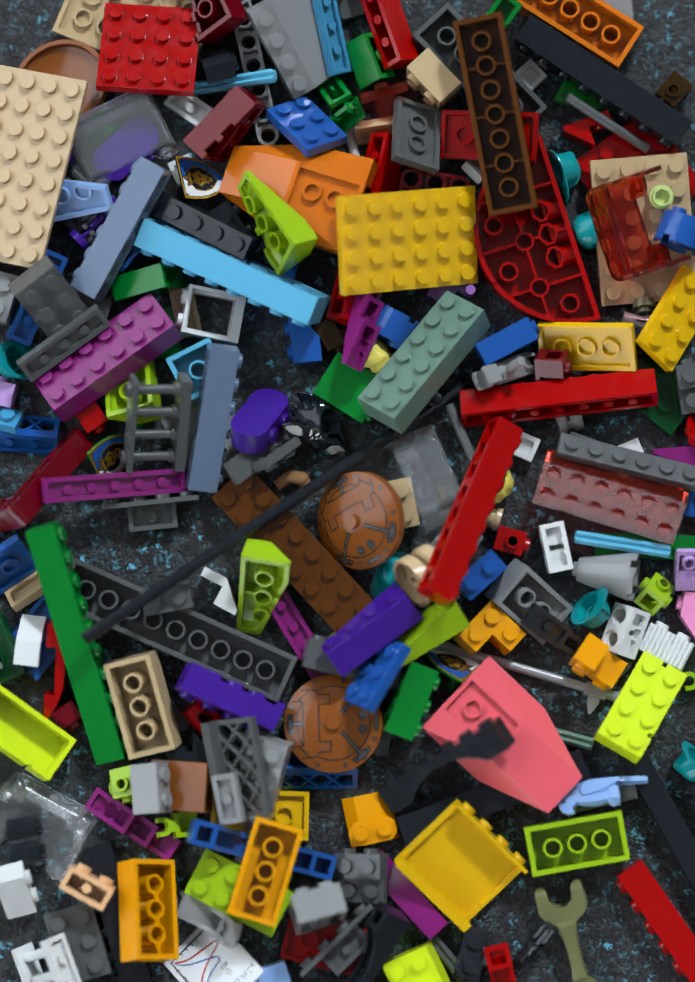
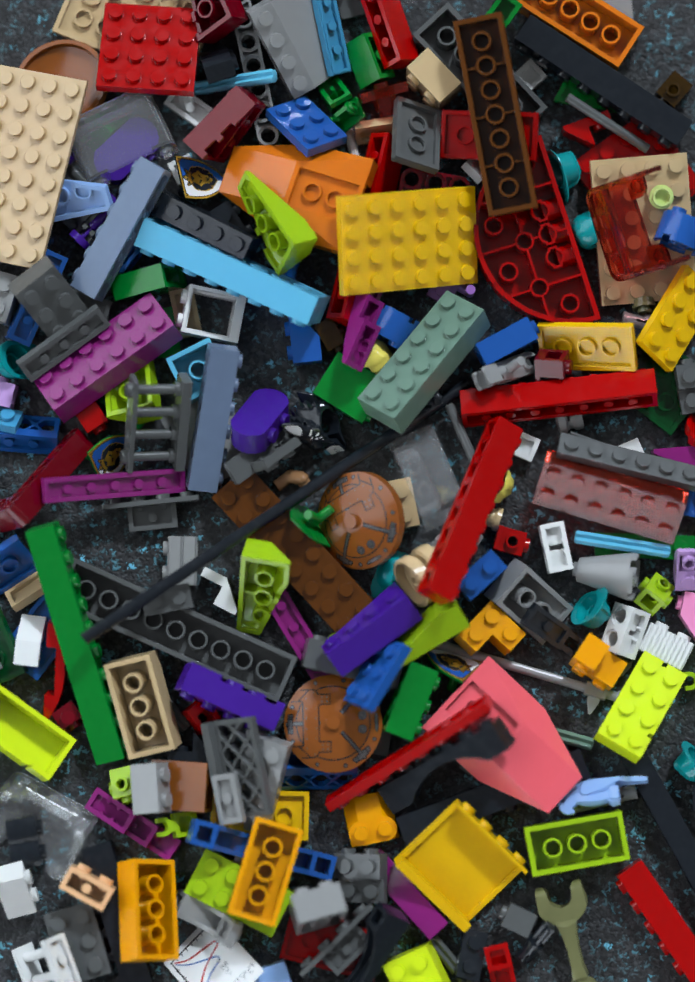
none -> light grey brick [162,536,198,586]
none -> green shield [290,505,335,548]
none -> red plate [325,694,493,812]
none -> dark grey brick [498,901,538,938]

